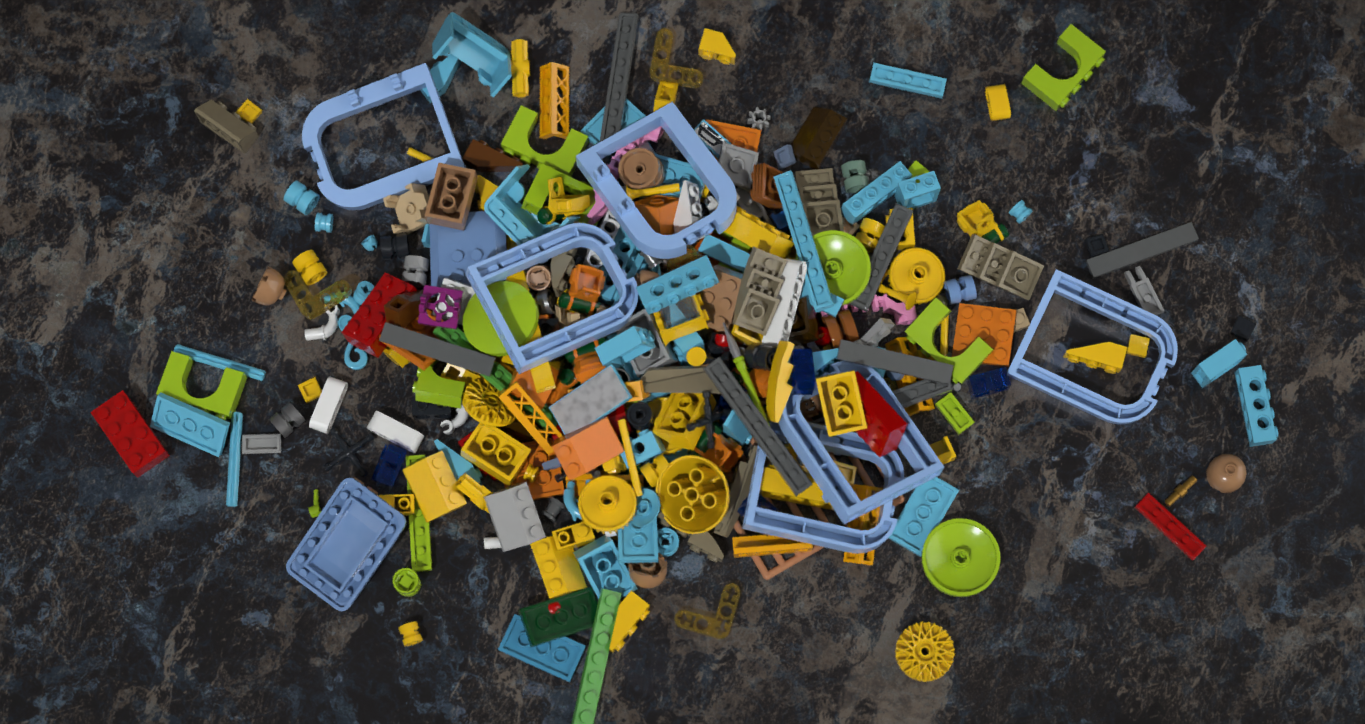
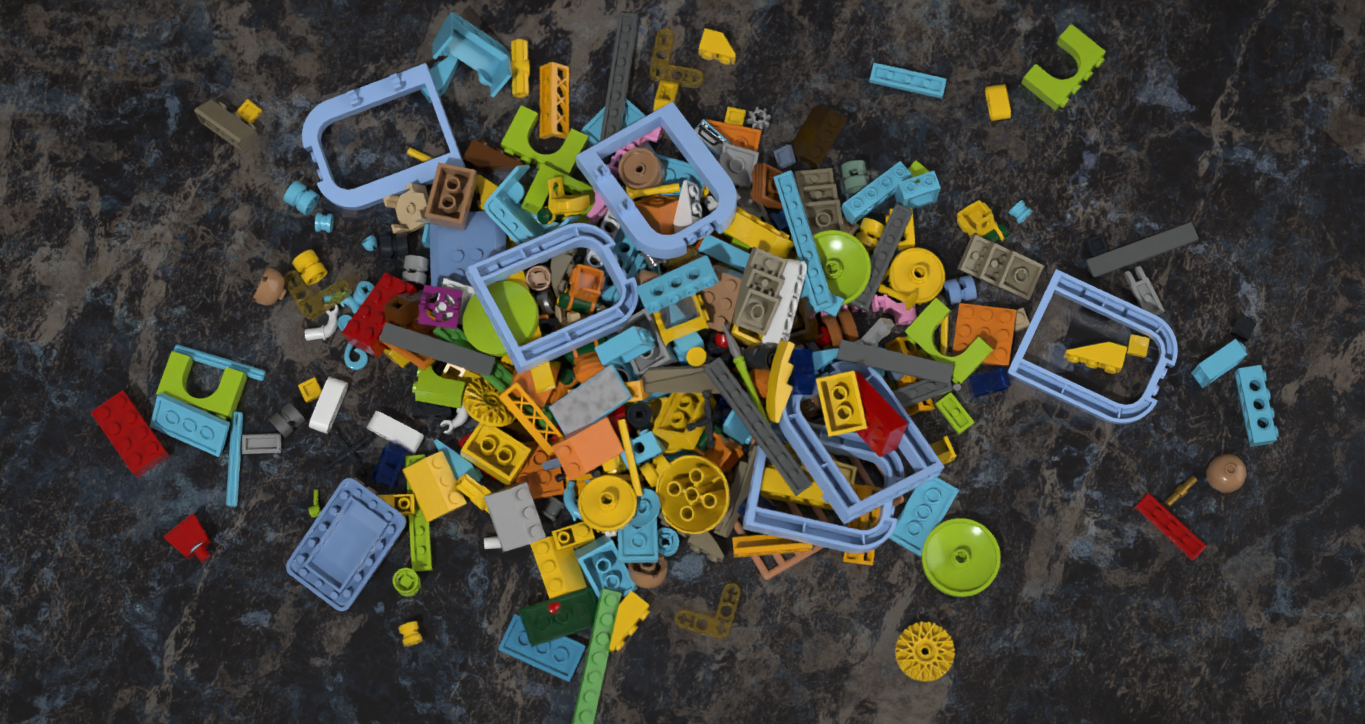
yellow bush [523,463,539,483] -> none
none -> red torso [163,513,211,562]
none -> yellow tile [724,107,746,126]

